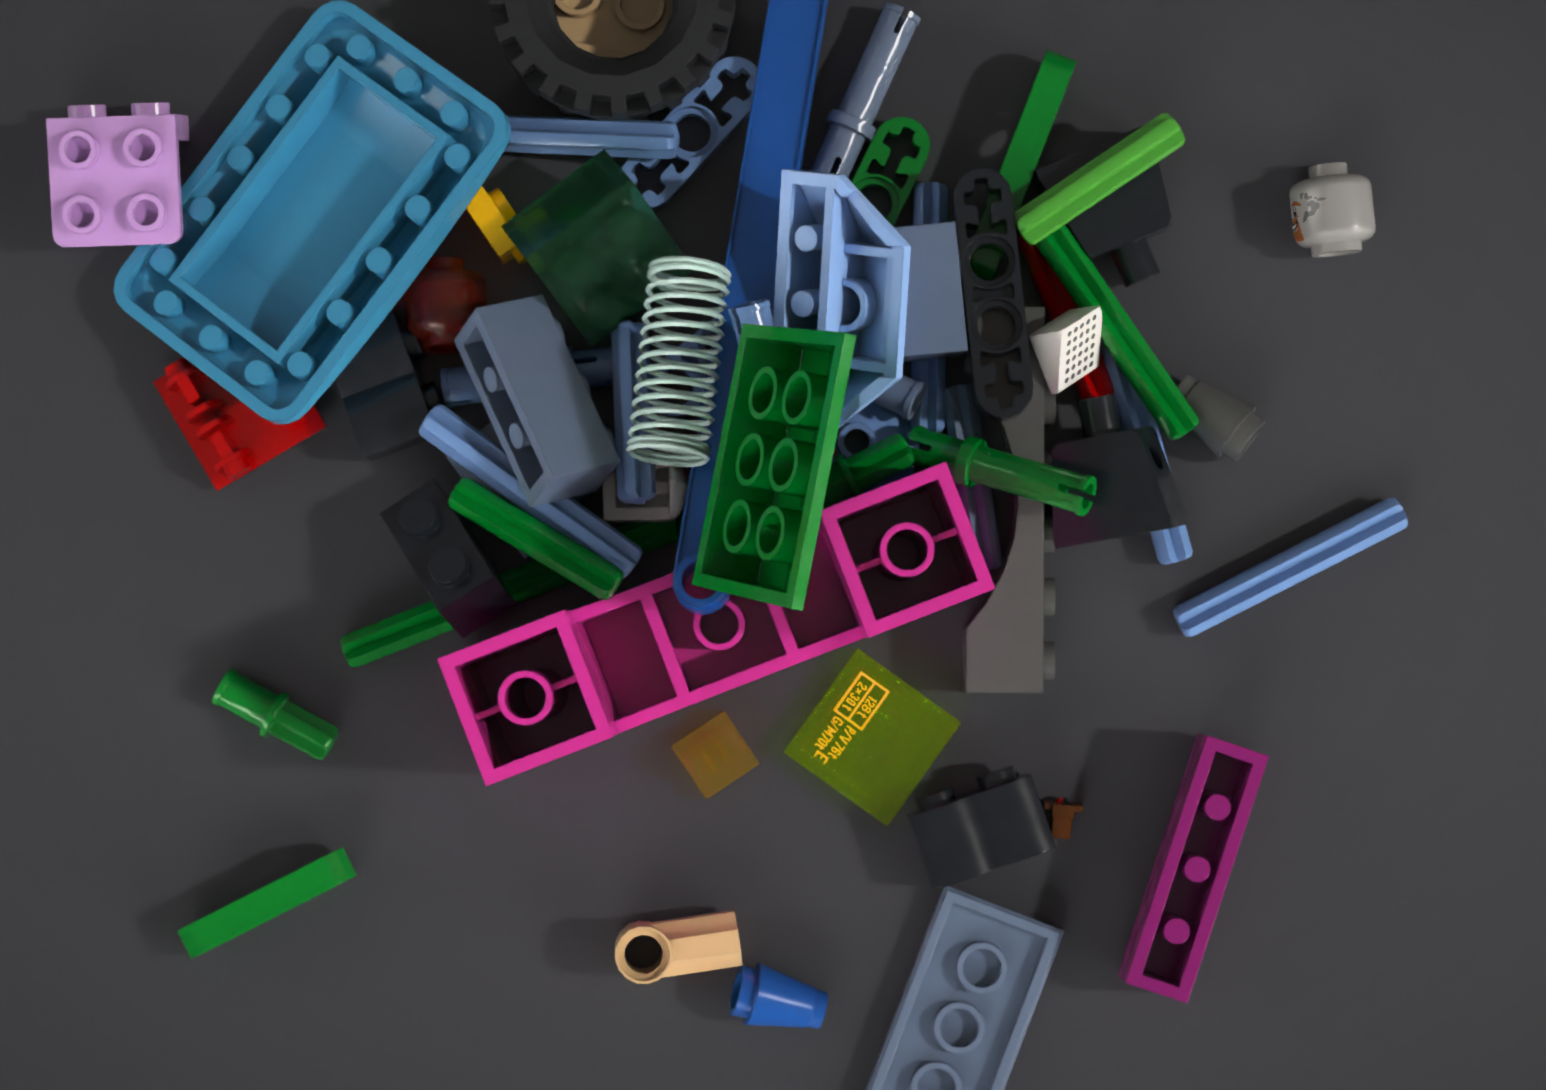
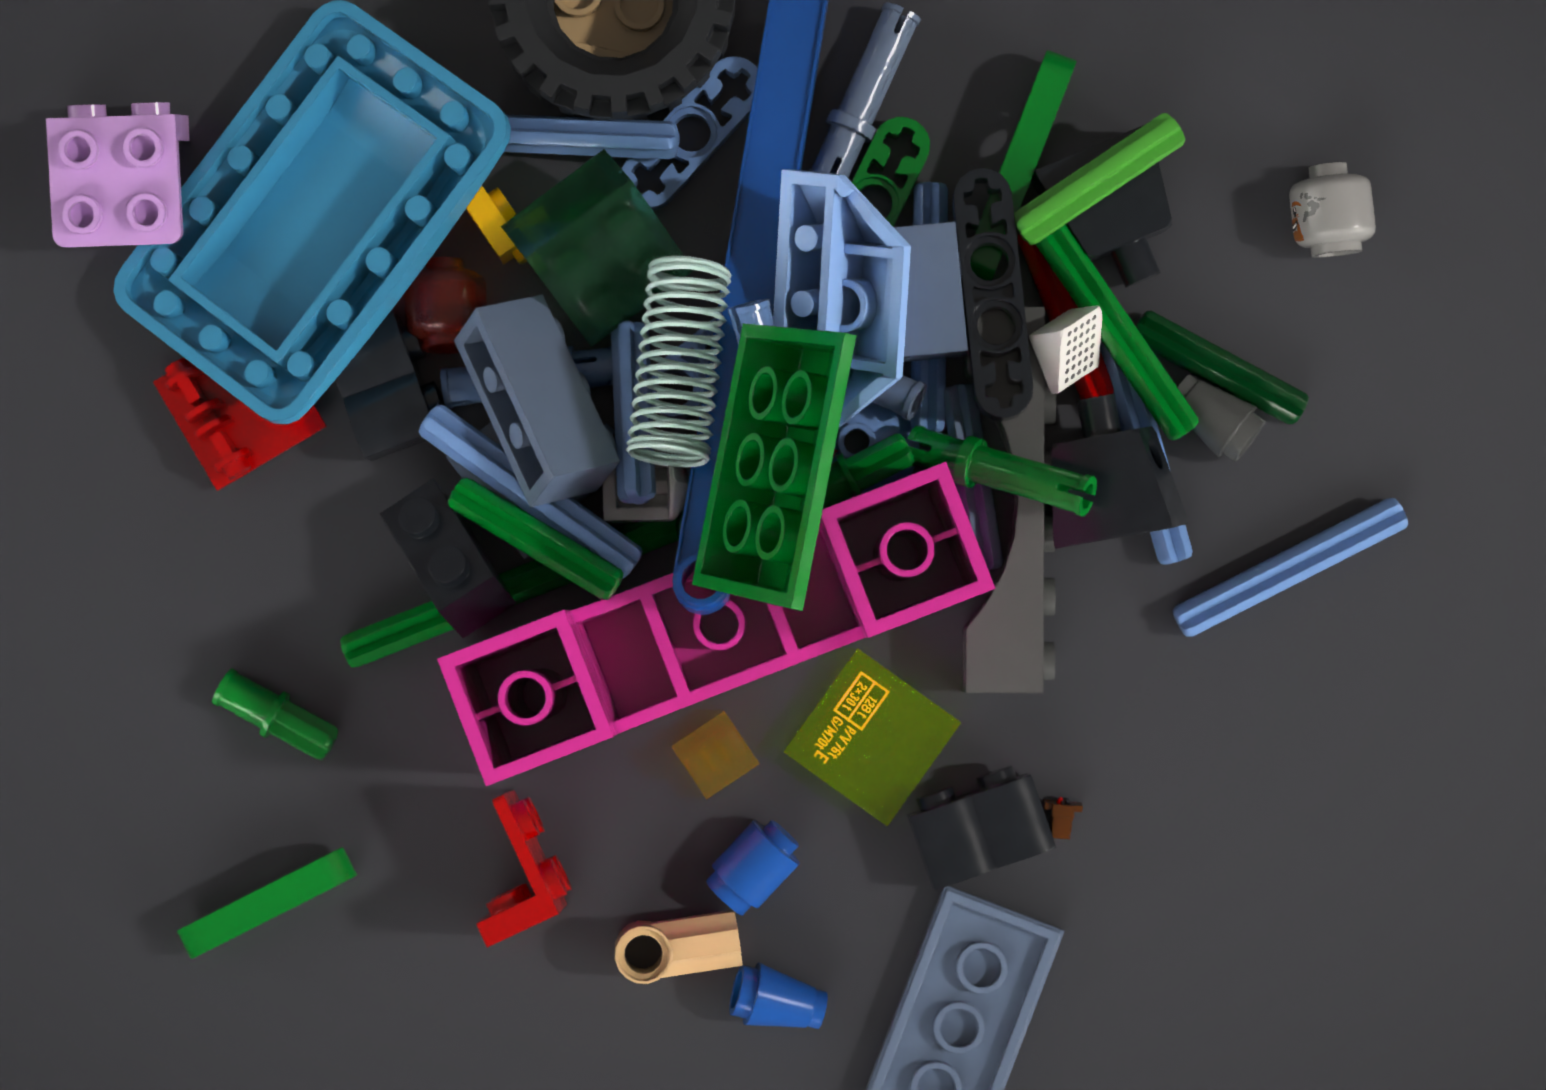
magenta brick [1117,733,1269,1004] -> none
none -> red bracket [476,789,572,947]
none -> blue brick [706,820,800,916]
none -> dark green axle [1136,311,1309,424]

